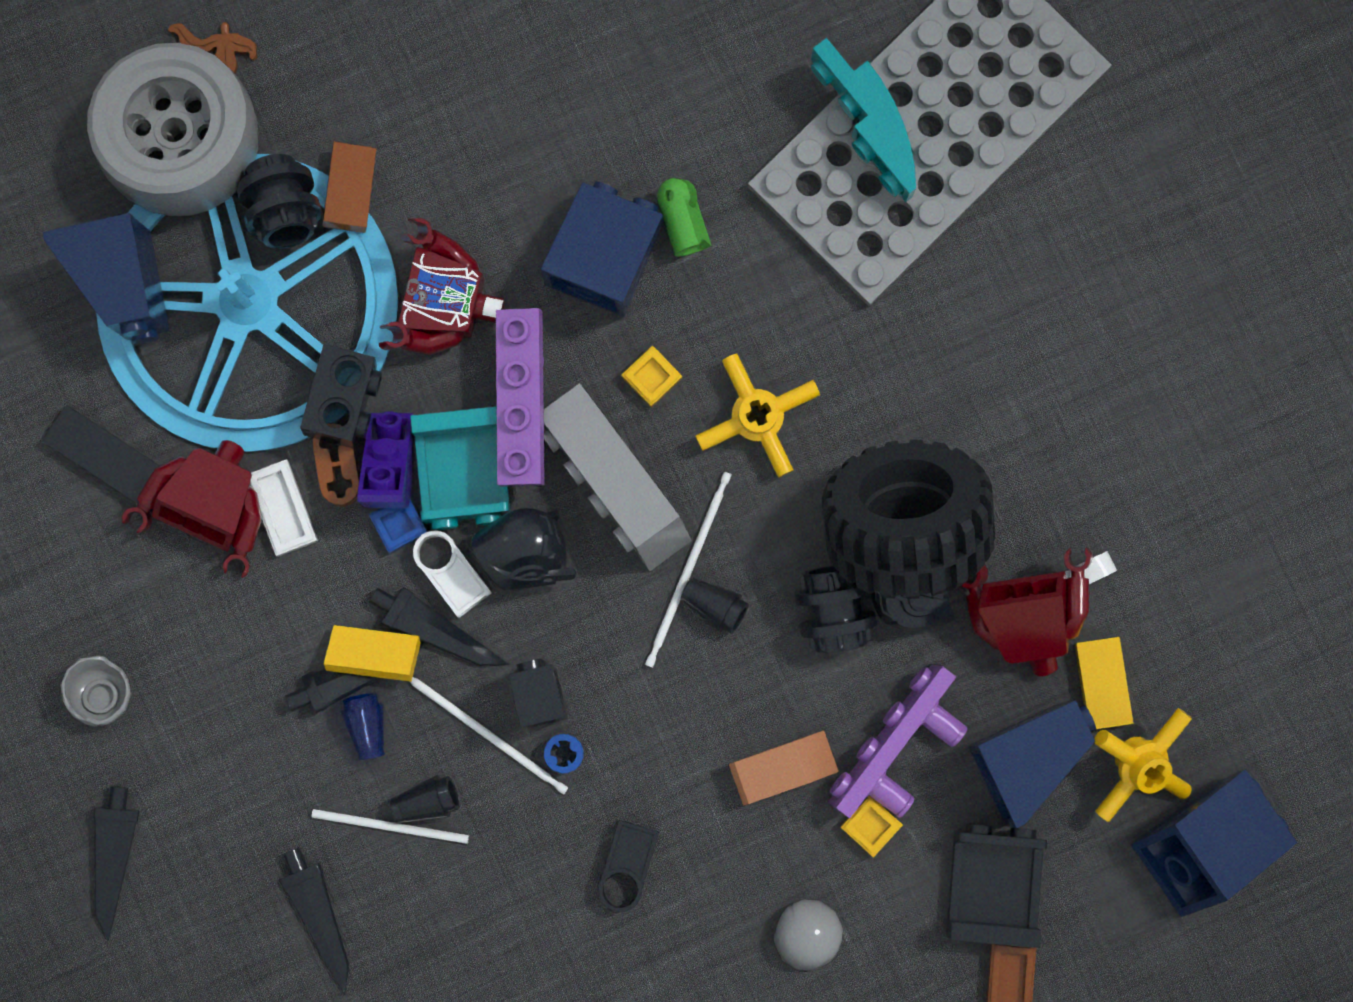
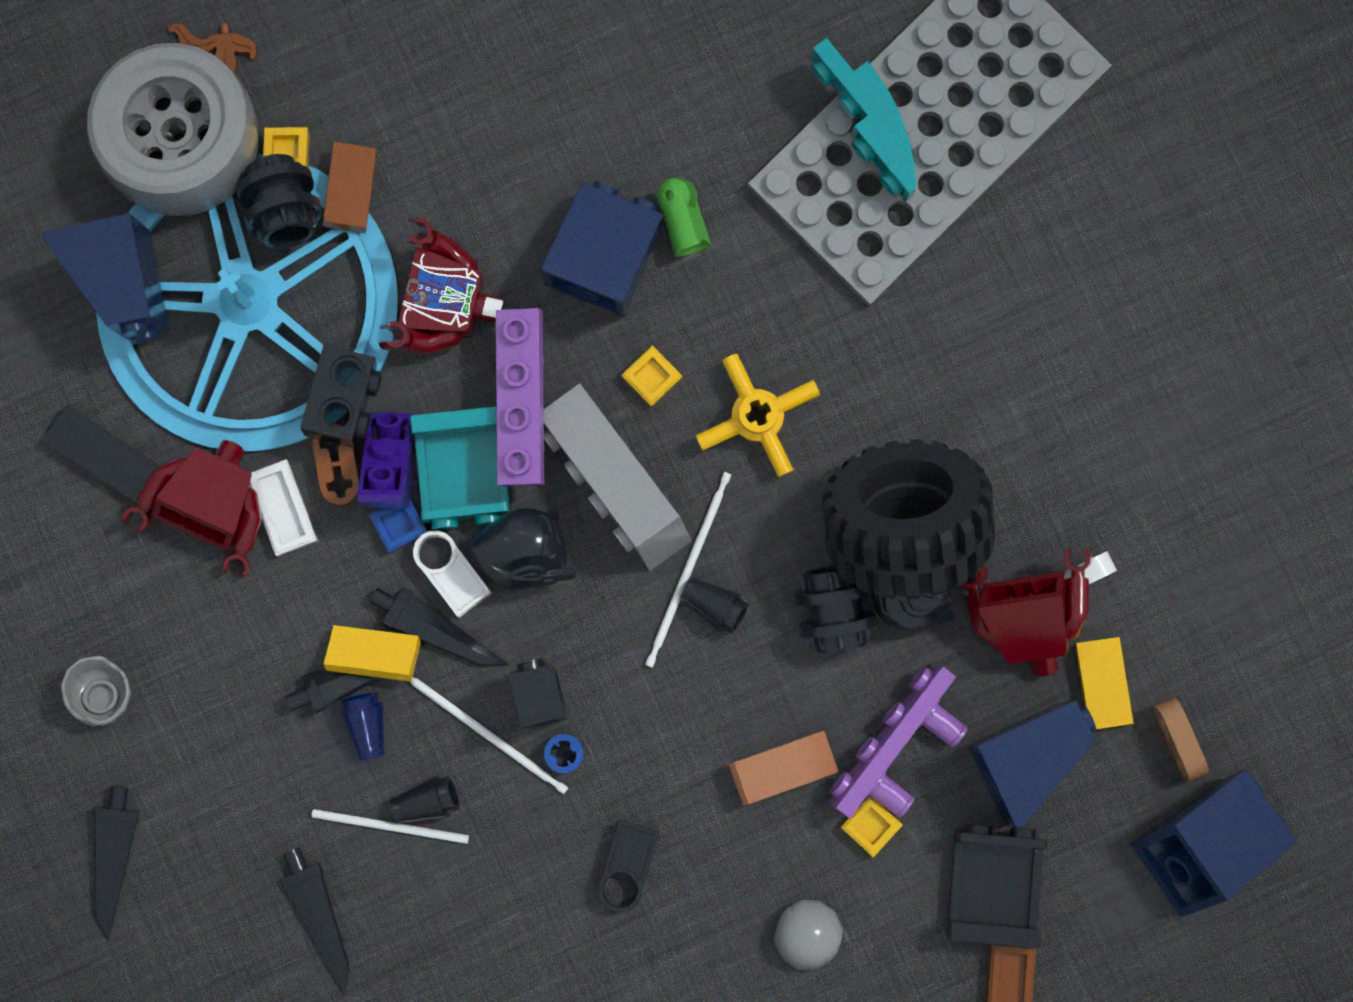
yellow bar [1094,708,1192,822] -> none
none -> yellow tile [263,127,310,167]
none -> medium nougat beam [1153,697,1209,783]

